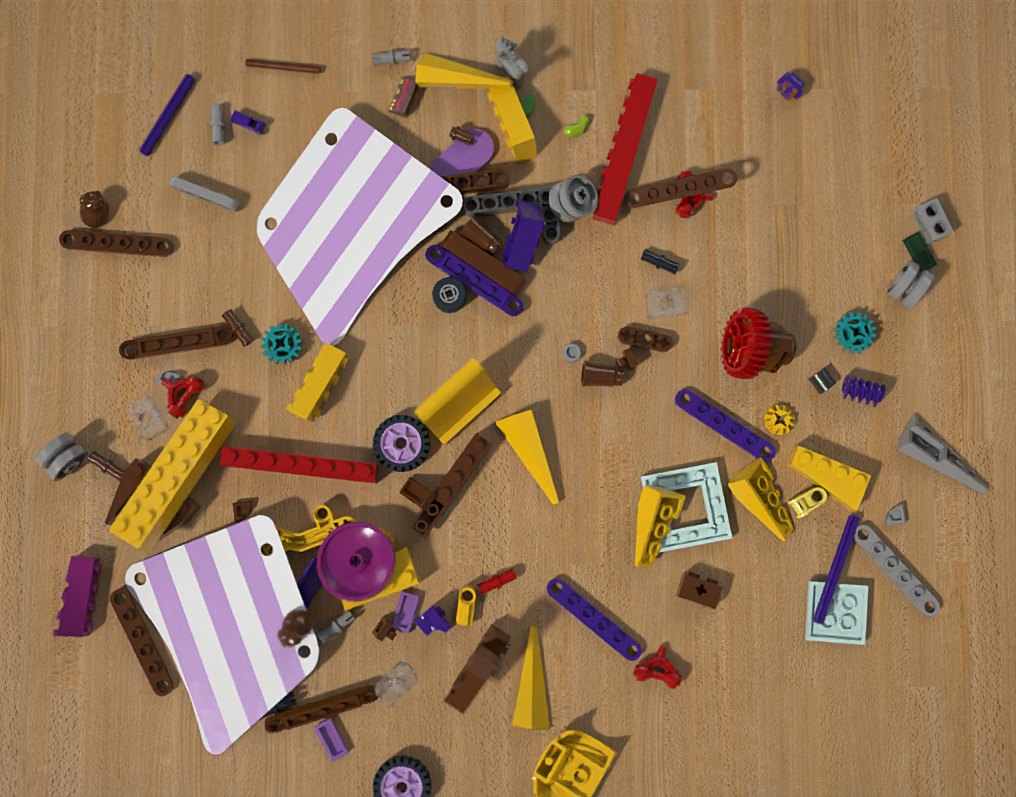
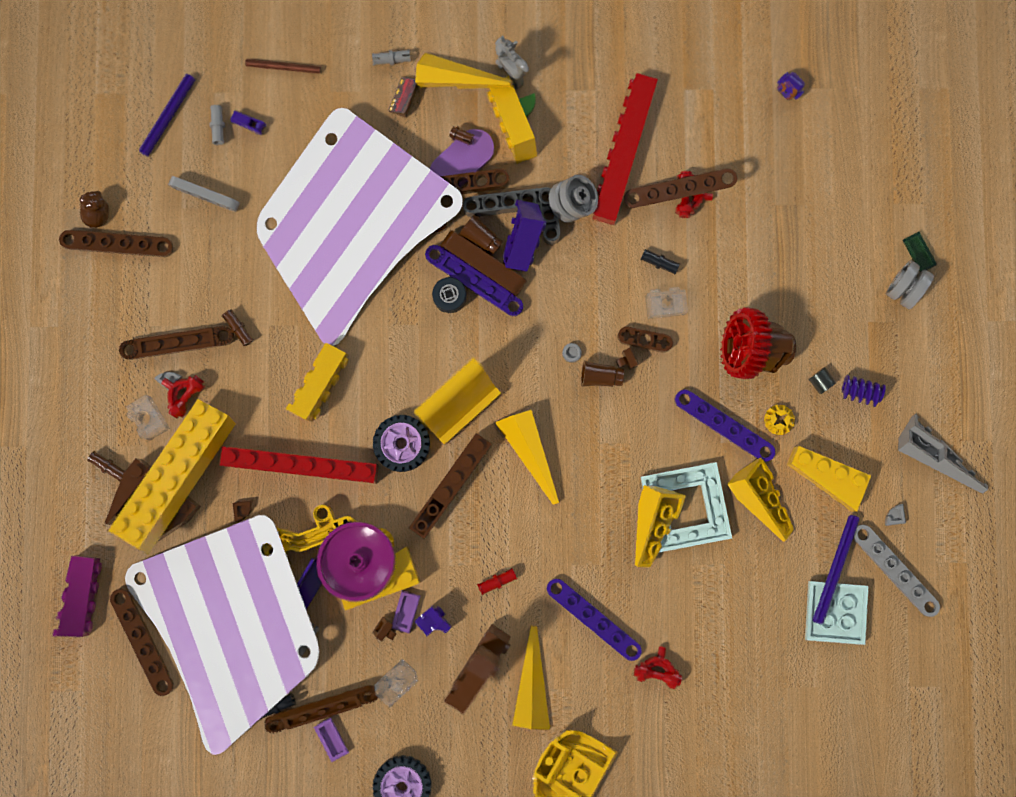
light grey wheel [35,432,88,481] -> none
teal gear [260,323,303,365] -> none
reddish brown hair [277,609,312,647] -> none
light grey pin [317,610,356,644] -> none
reddish brown tile [399,477,436,511] -> none
yellow piece [456,585,477,626] -> none
lime arm [564,115,590,137] -> none
reddish brown brick [676,572,723,609] -> none
light yellow piece [787,487,827,519] -> none
teal gear [833,312,876,354] -> none
light grey brick [911,198,954,245] -> none

